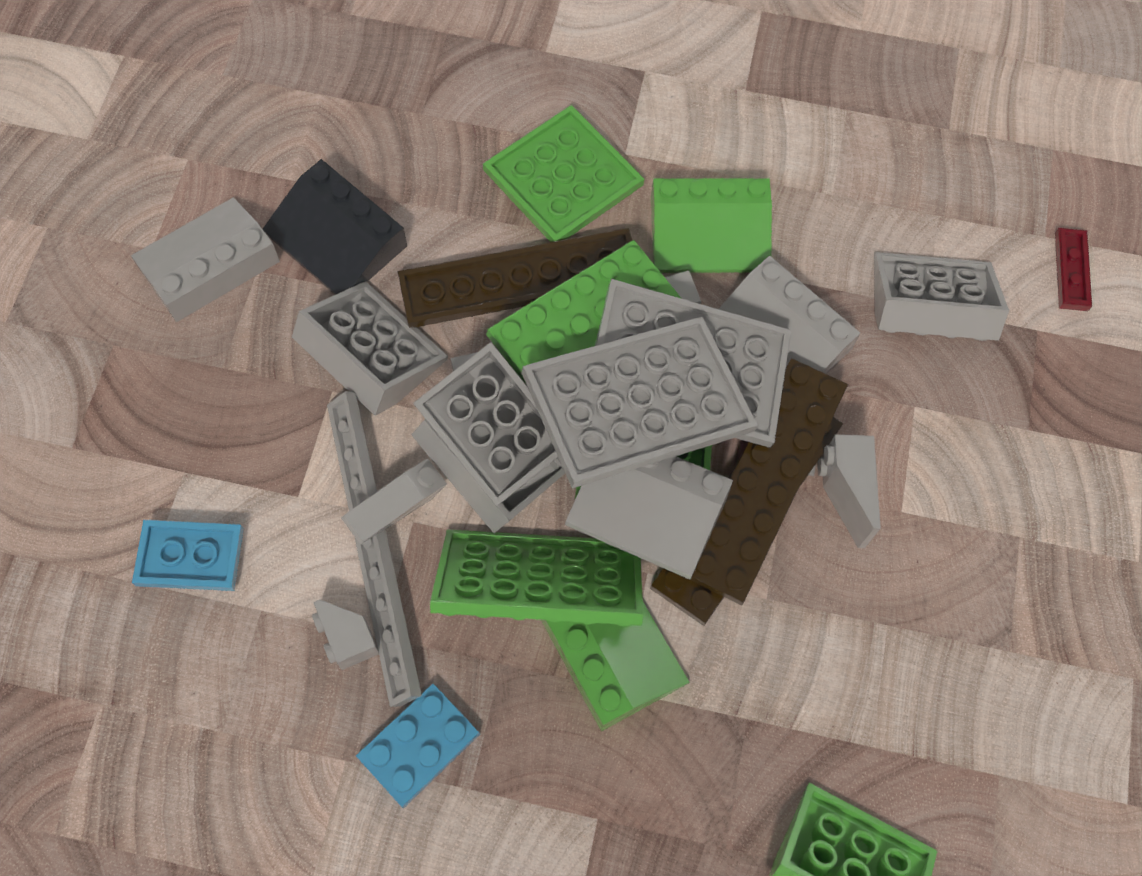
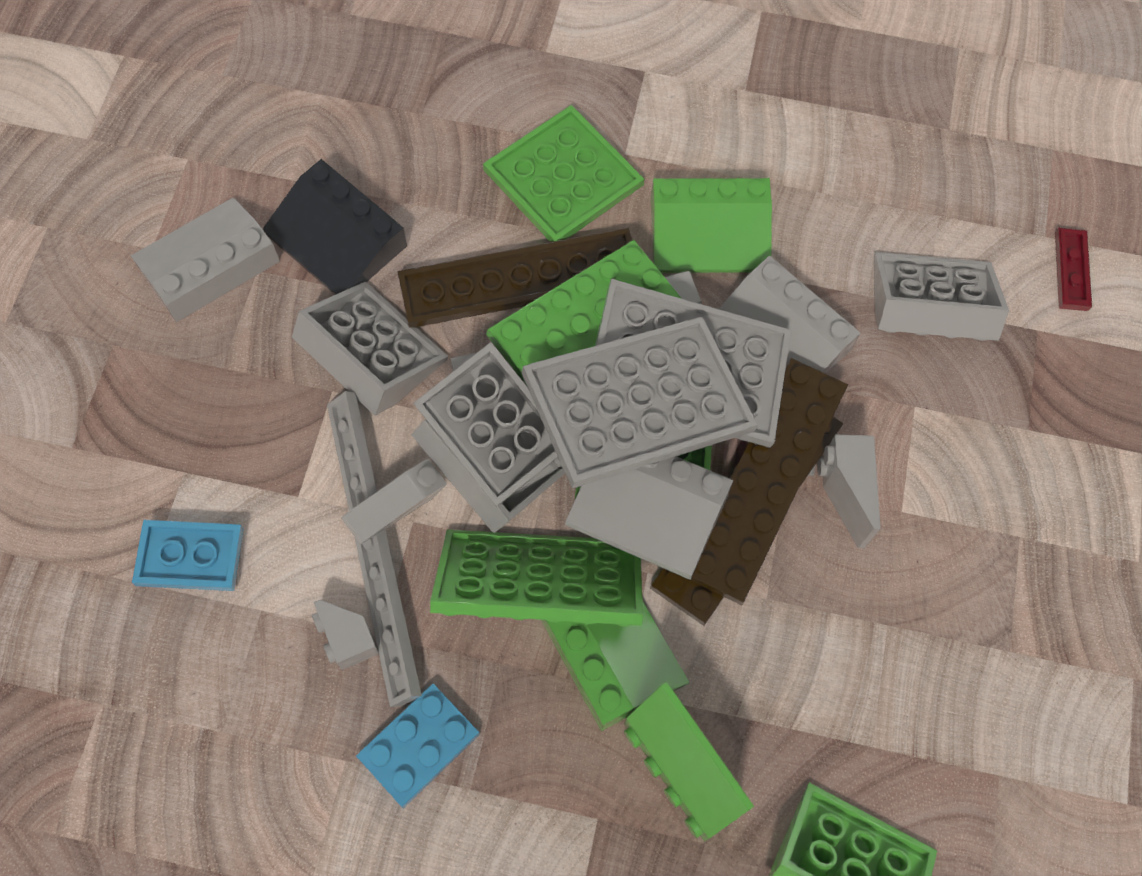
none -> bright green slope [624,682,754,842]

